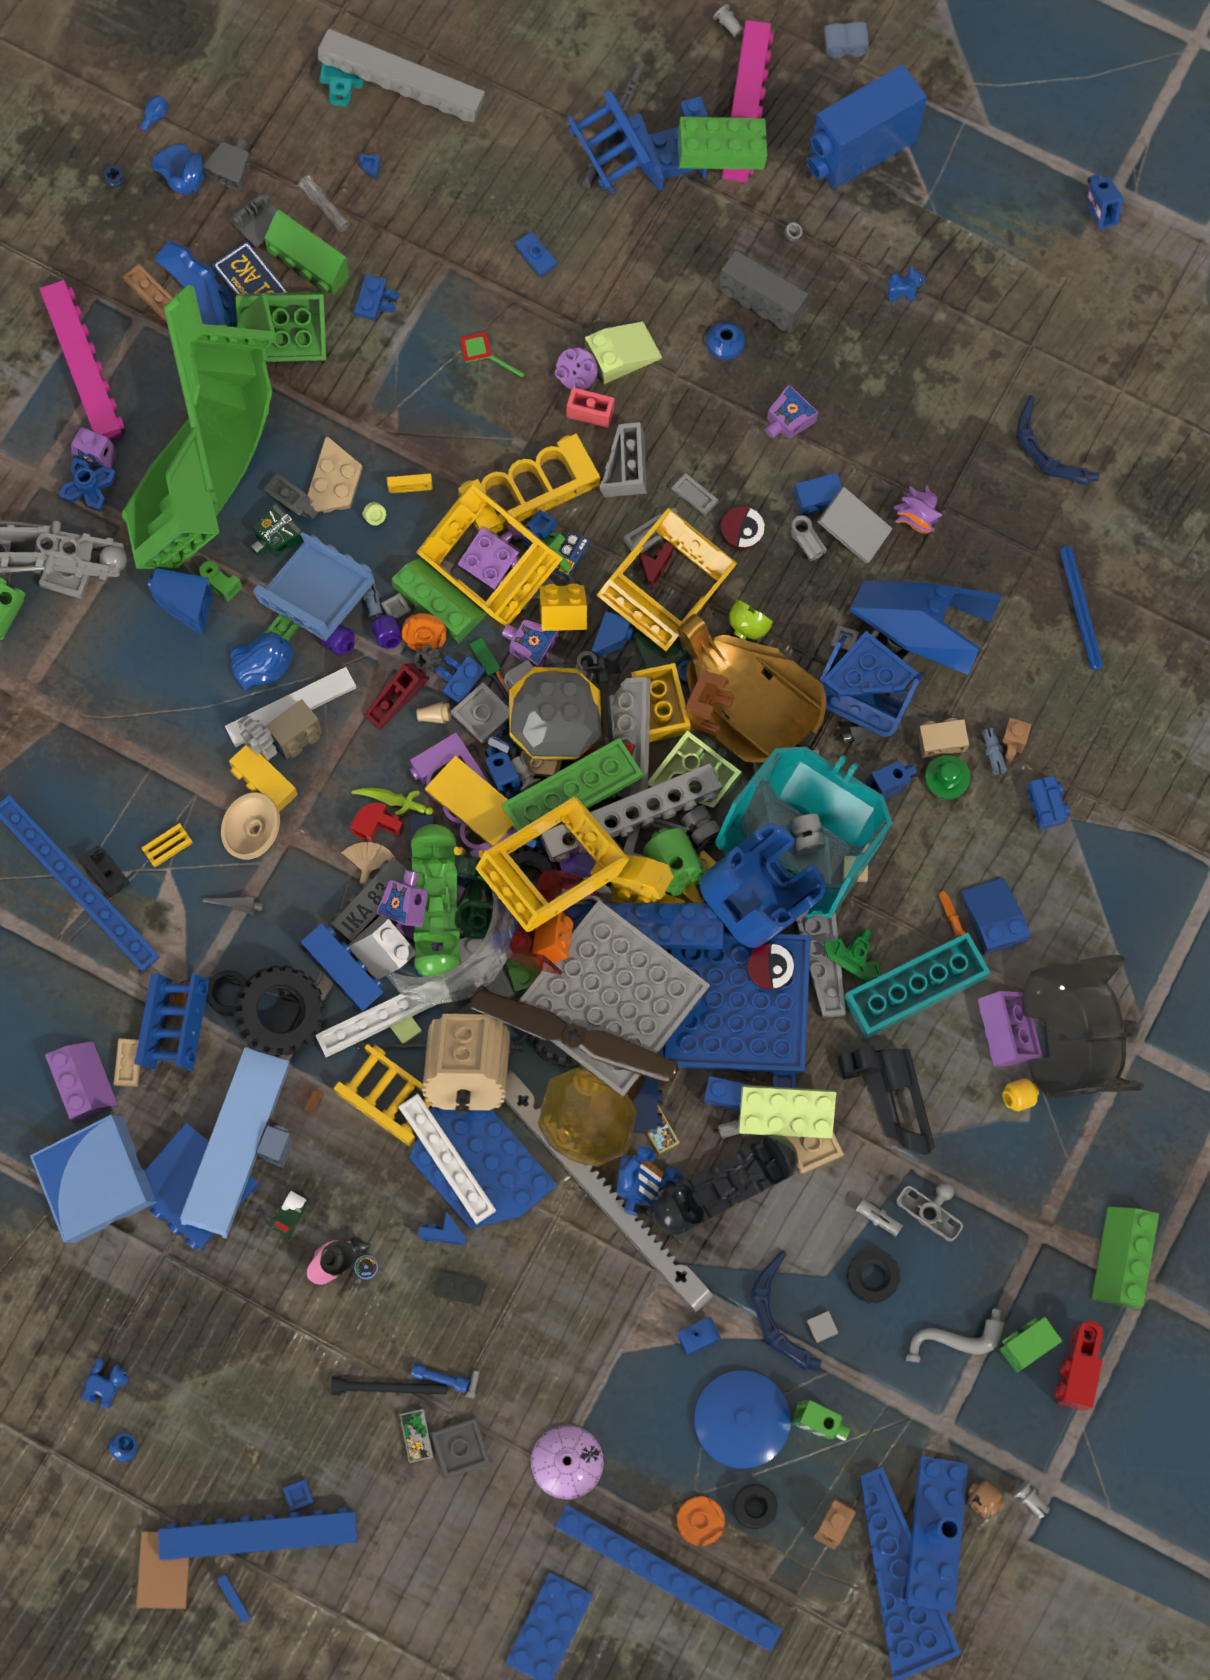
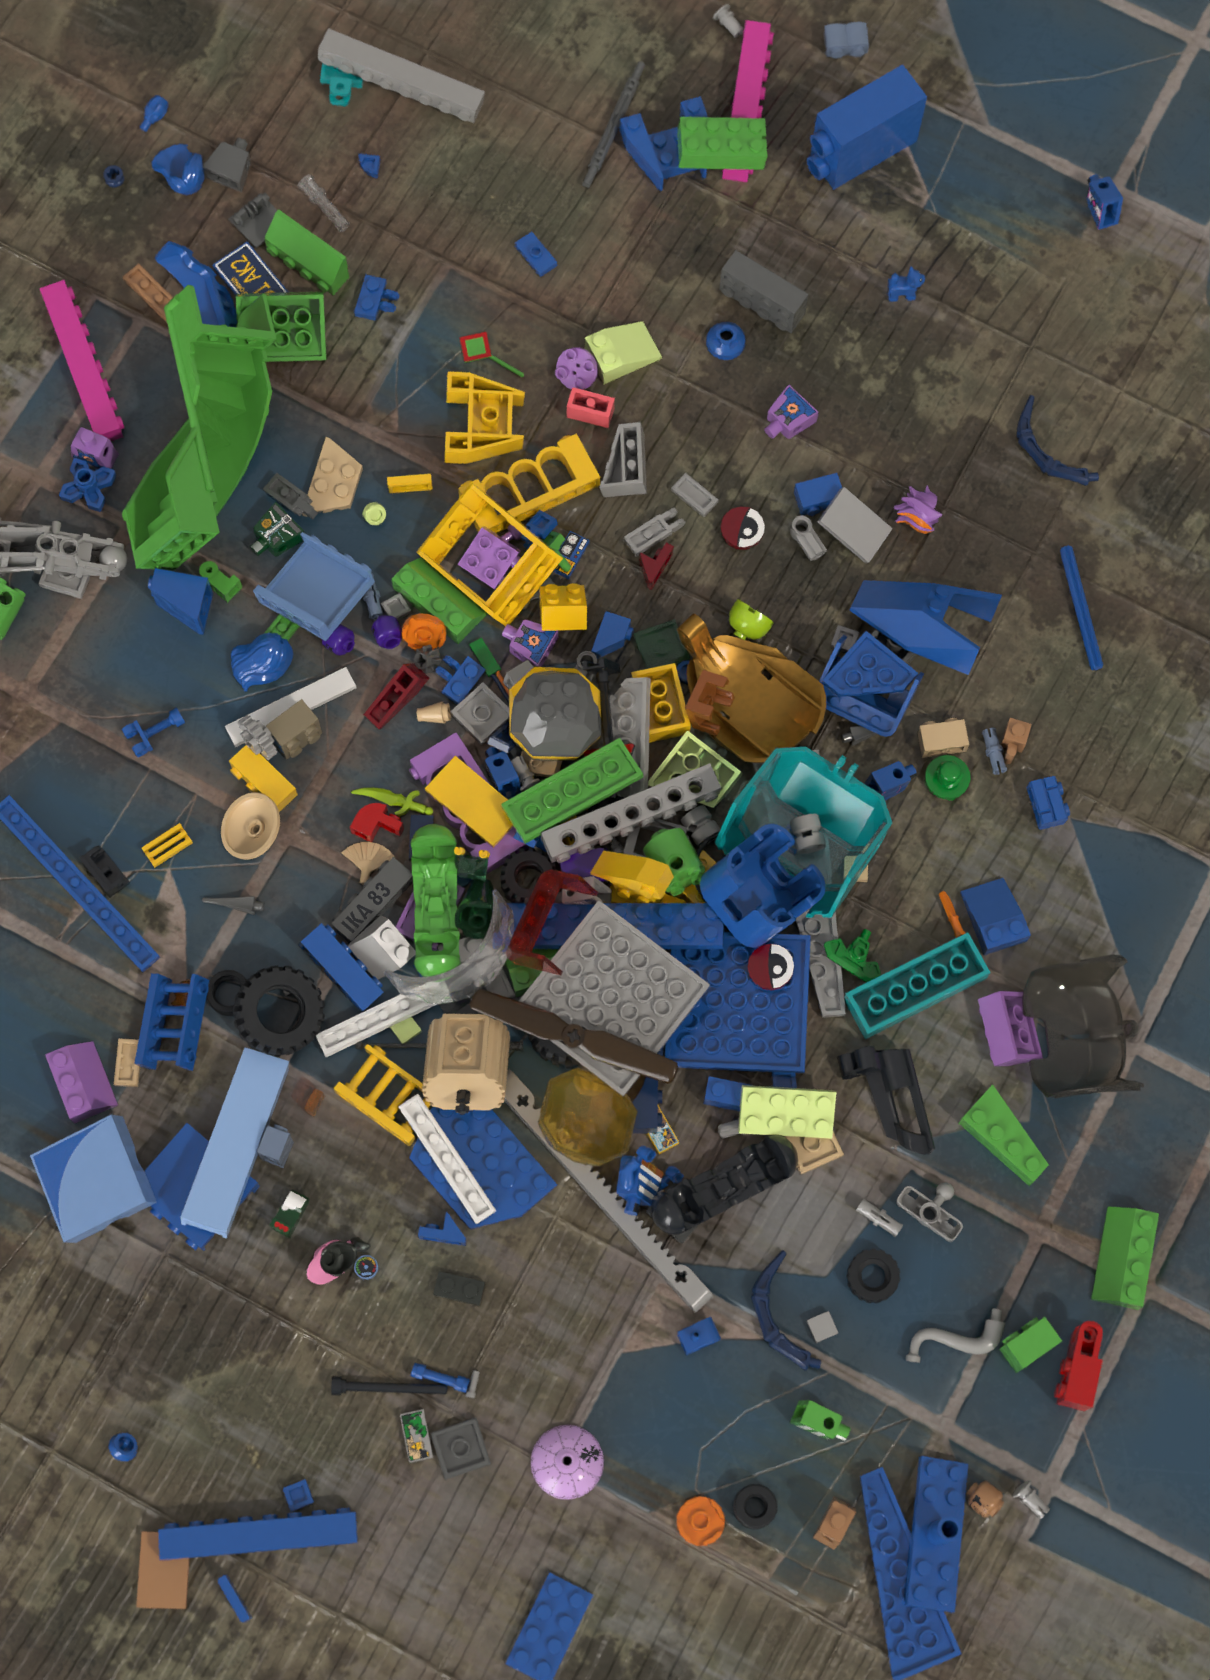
blue animal [80,1358,129,1409] -> none
medium lavender torso [377,869,427,927] -> none
yellow window [475,797,629,932] -> none
orange brick [532,912,573,967] -> none
blue brick [555,1505,782,1652] -> none
blue fence [567,90,655,194] -> none
yellow window [597,507,737,651] -> none
blue dish [694,1370,791,1469] -> none
light grey hinge [784,222,802,242] -> none
yellow head [1002,1078,1039,1112] -> none
none -> blue bar [122,707,185,757]
none -> yellow wedge [445,372,525,464]
none -> bright green wedge [959,1084,1049,1186]

